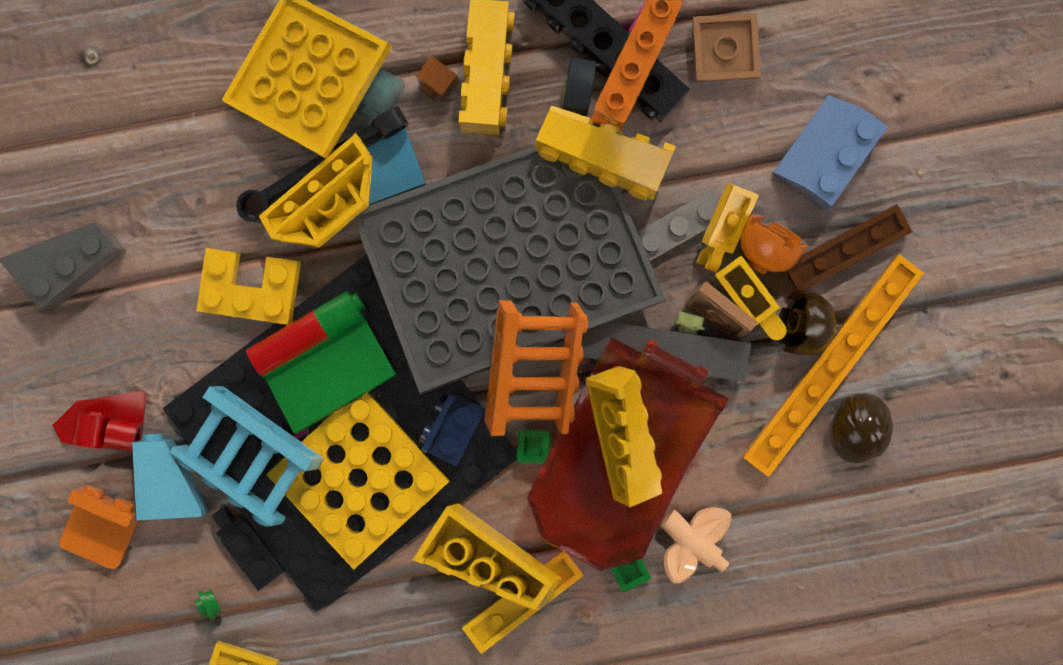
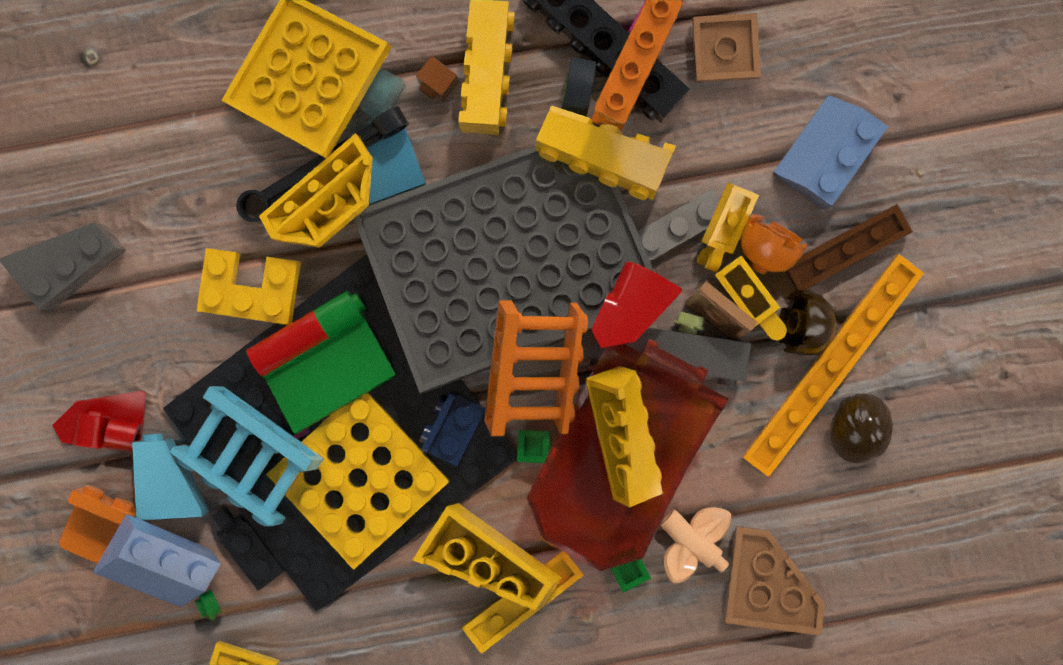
none -> medium blue slope [94,514,221,607]
none -> red panel [591,261,682,349]
none -> medium nougat plate [724,526,825,636]

